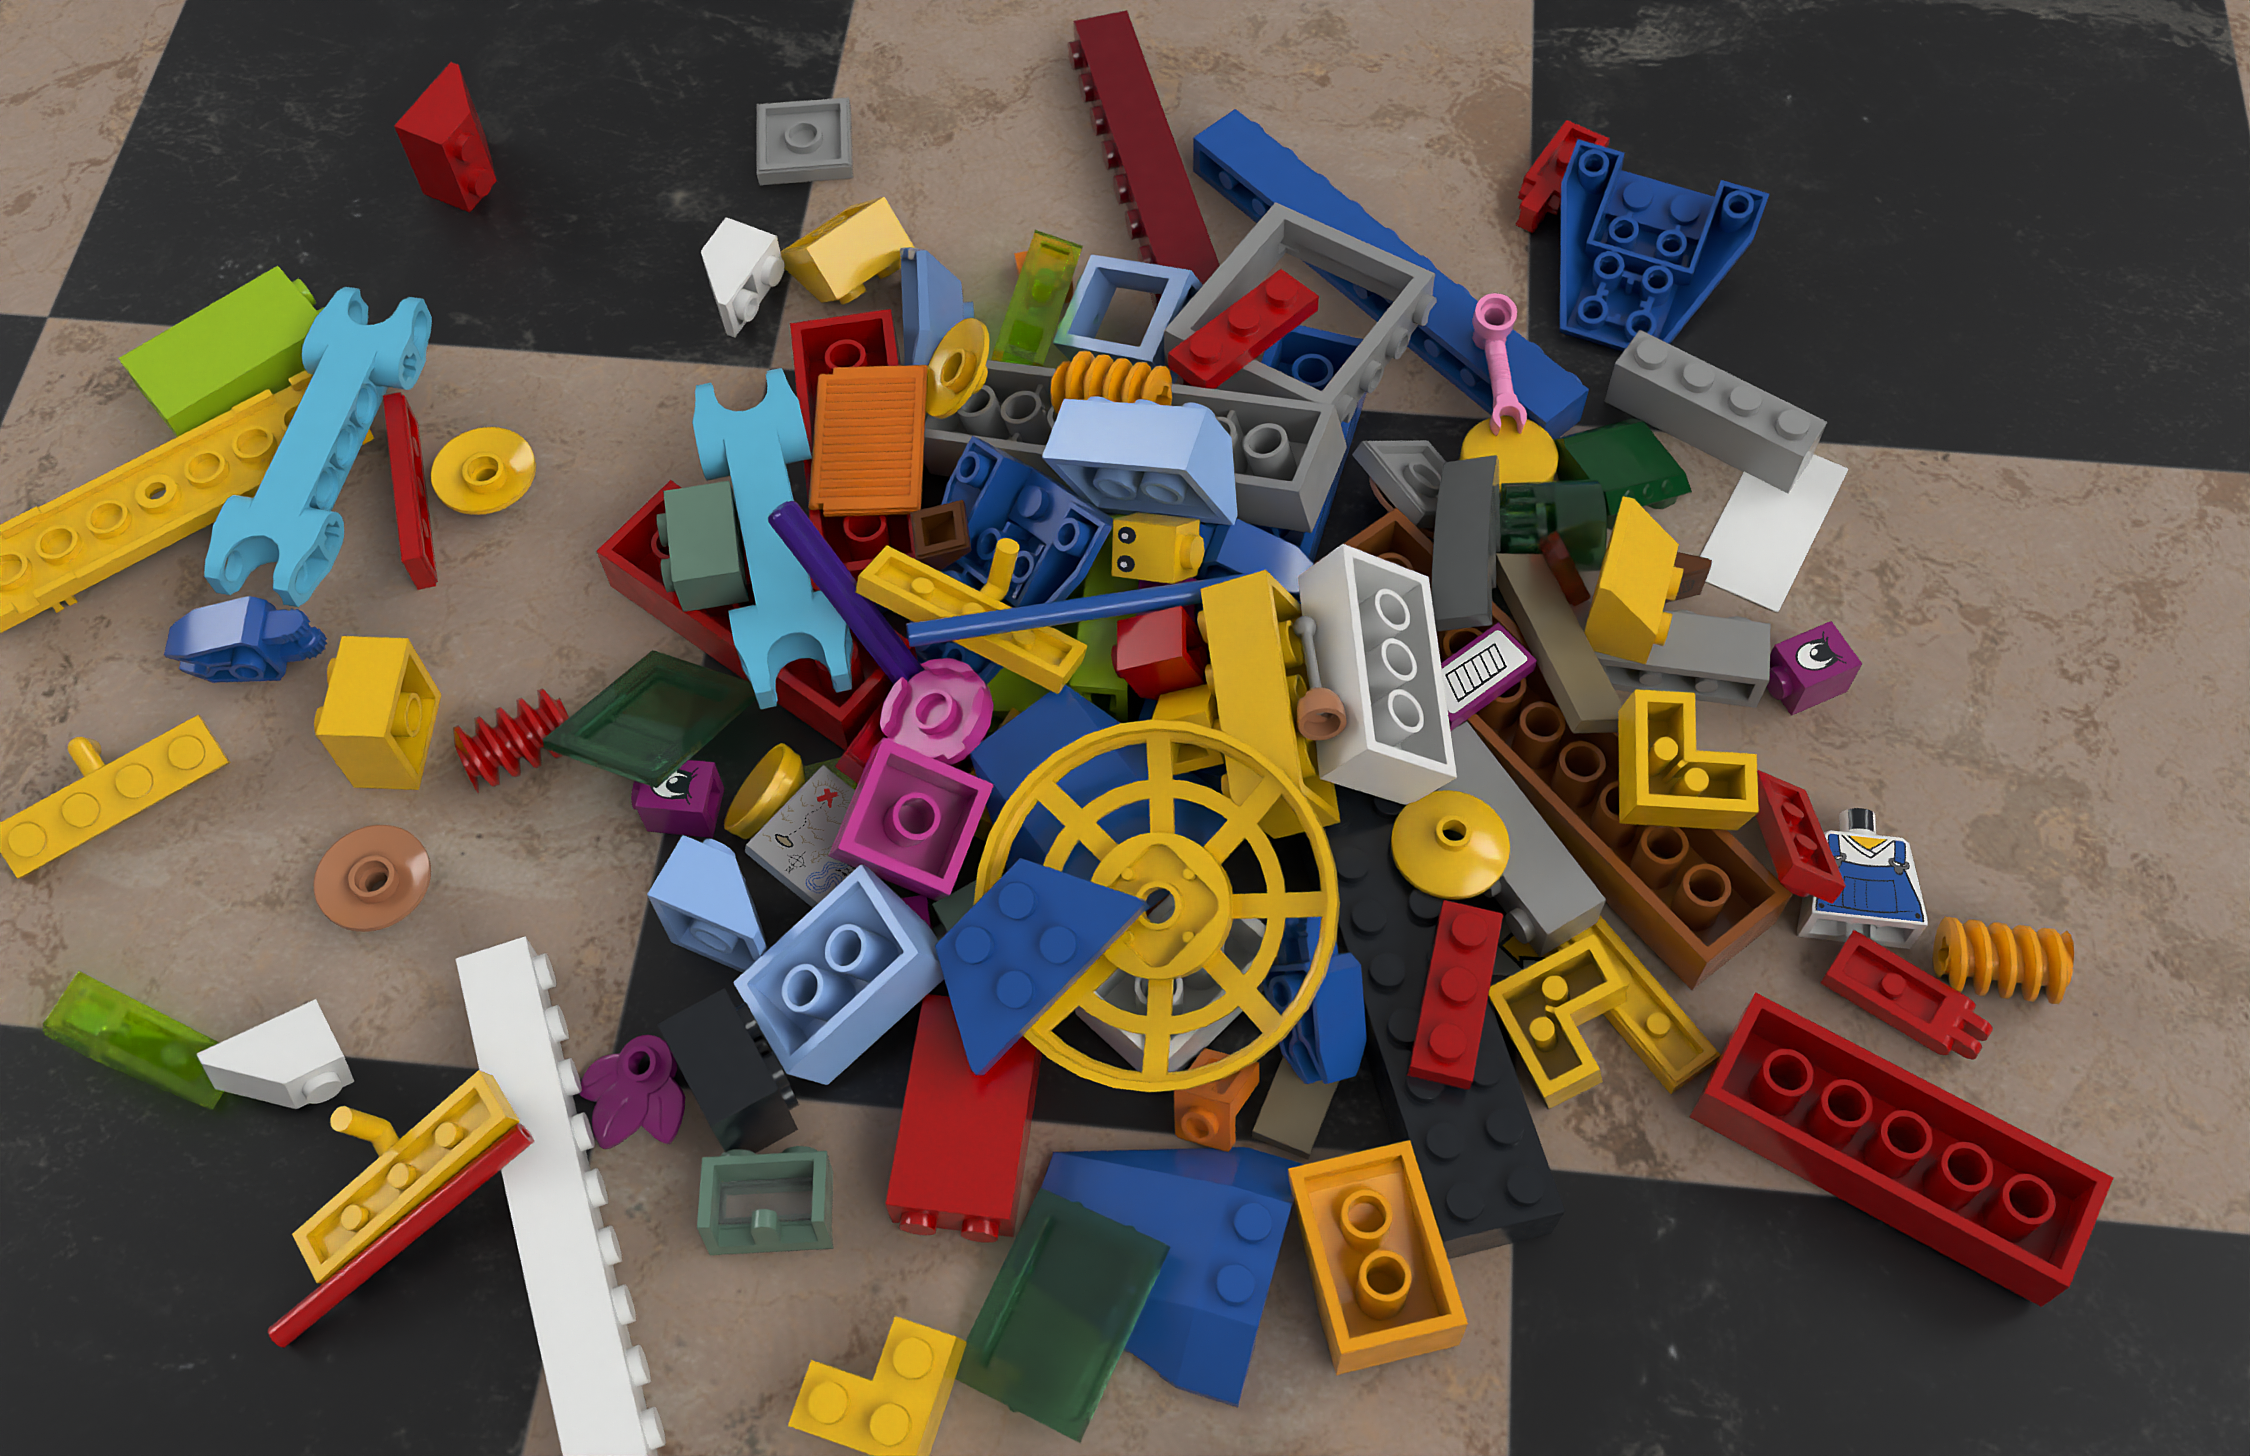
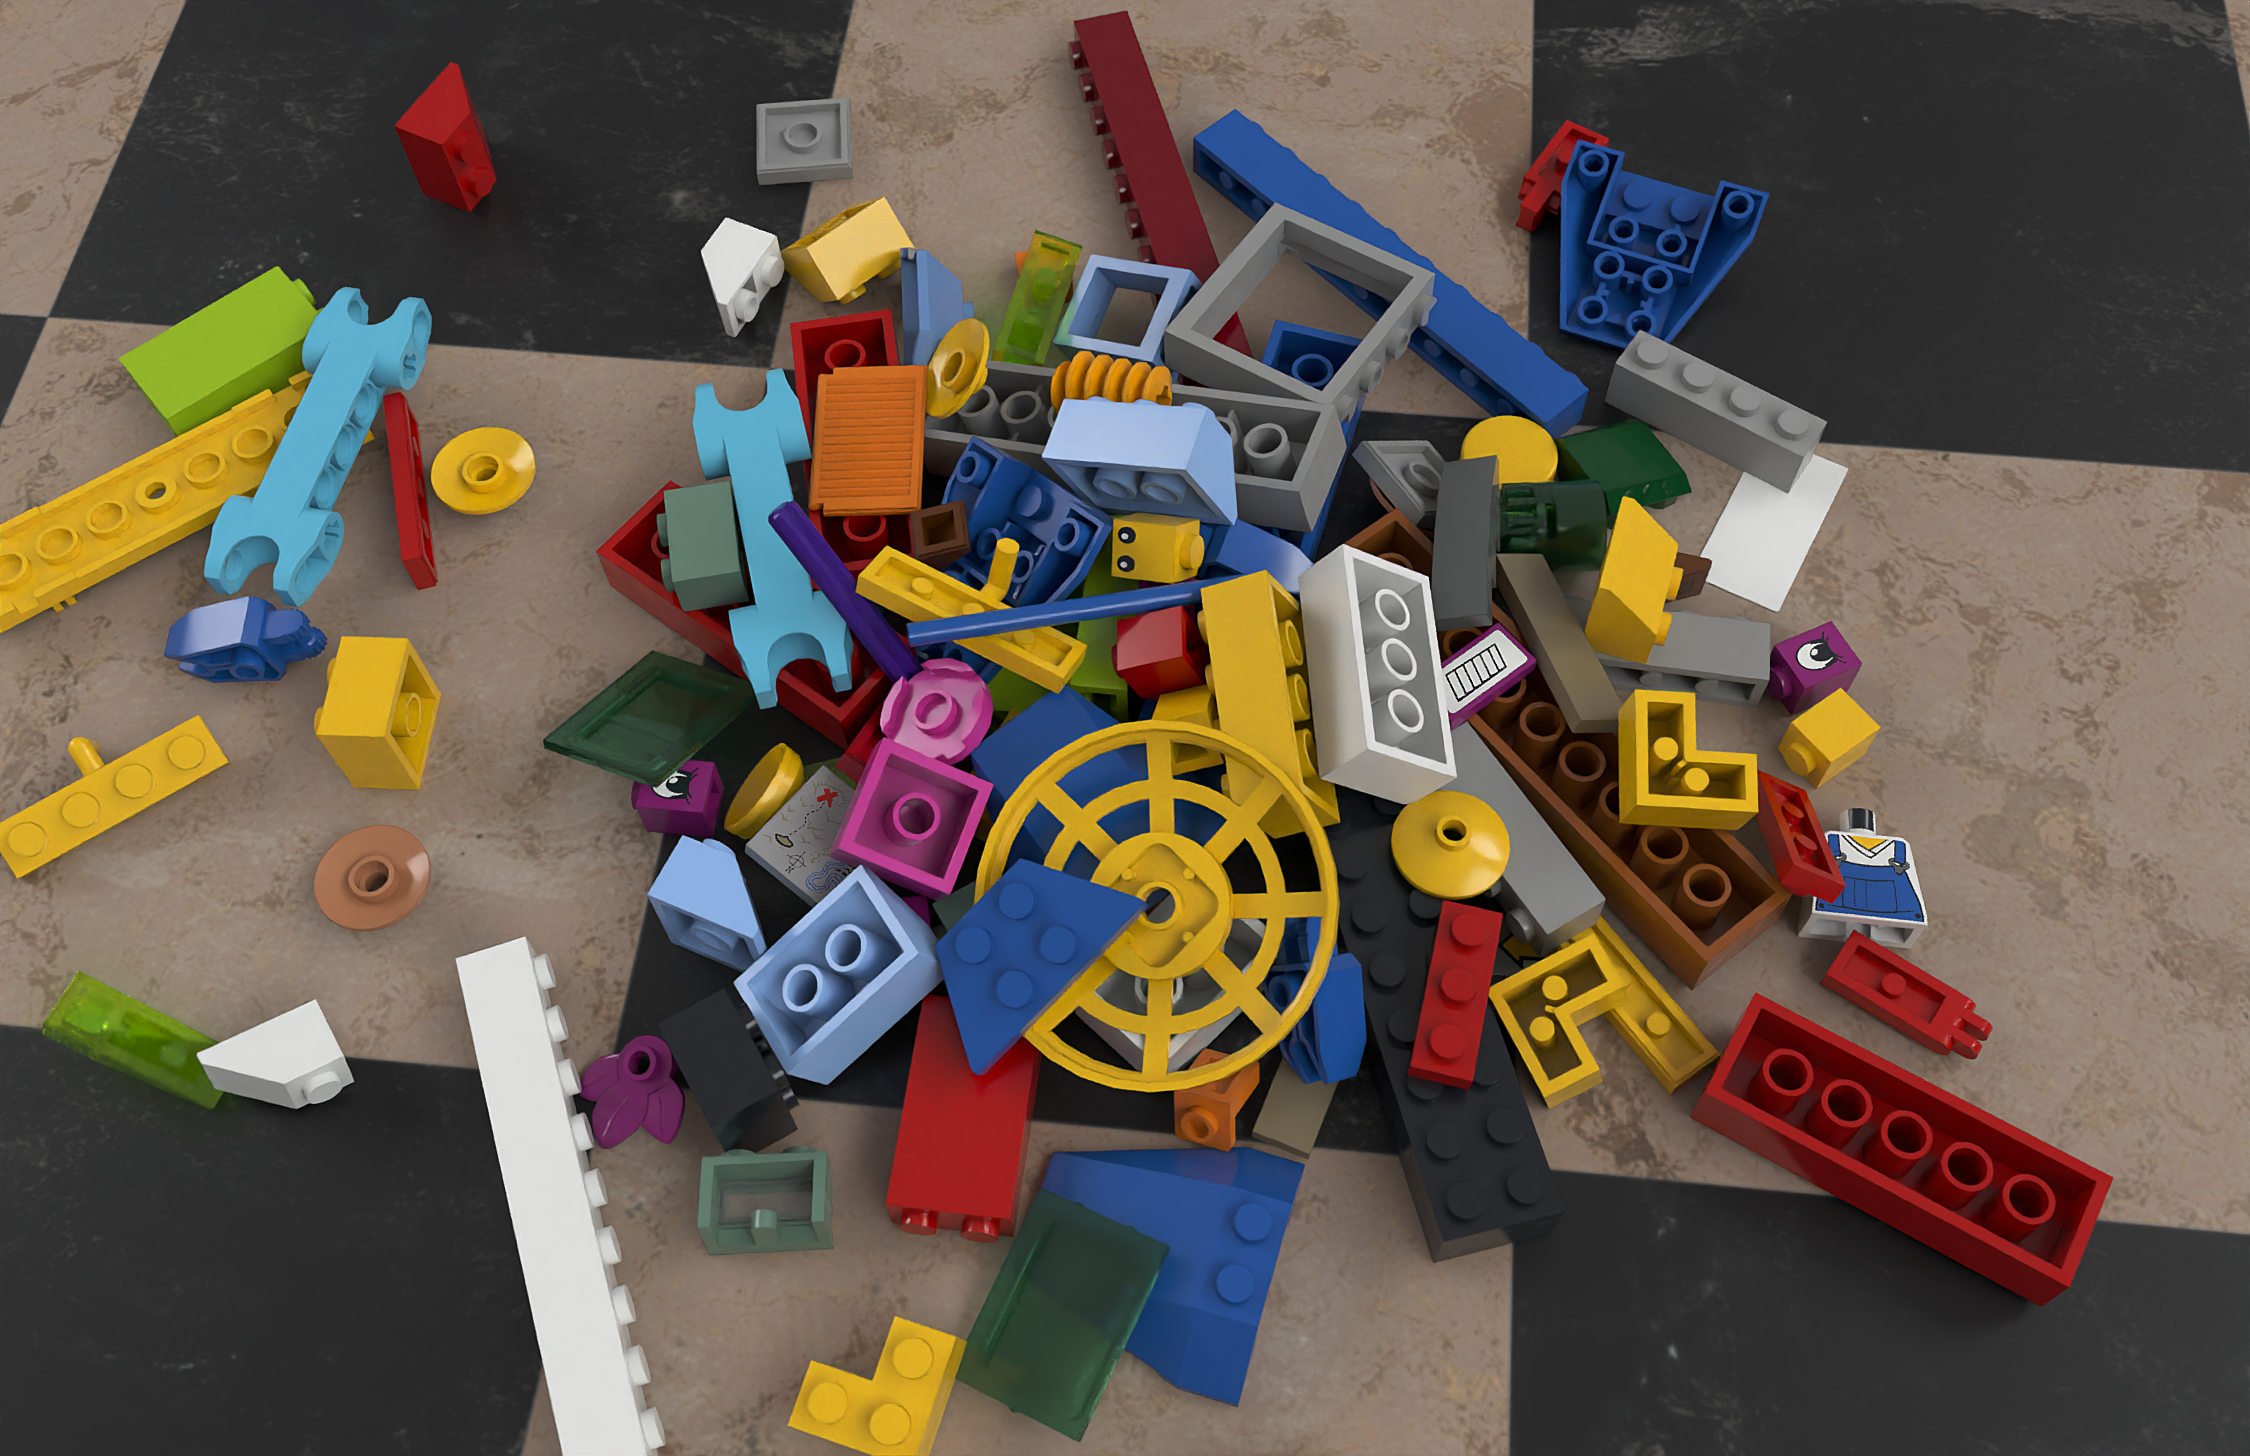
red piece [268,1123,534,1348] -> none
yellow plate [292,1070,520,1284] -> none
red piece [453,688,583,793] -> none
red plate [1168,269,1319,389] -> none
light orange slope [1288,1140,1468,1375] -> none
nougat hinge [1293,616,1347,740] -> none
bright pink brick [1472,293,1527,436] -> none
clear red tile [1539,531,1591,607] -> none
light orange piece [1932,917,2074,1005] -> none
none -> yellow brick [1777,688,1881,789]

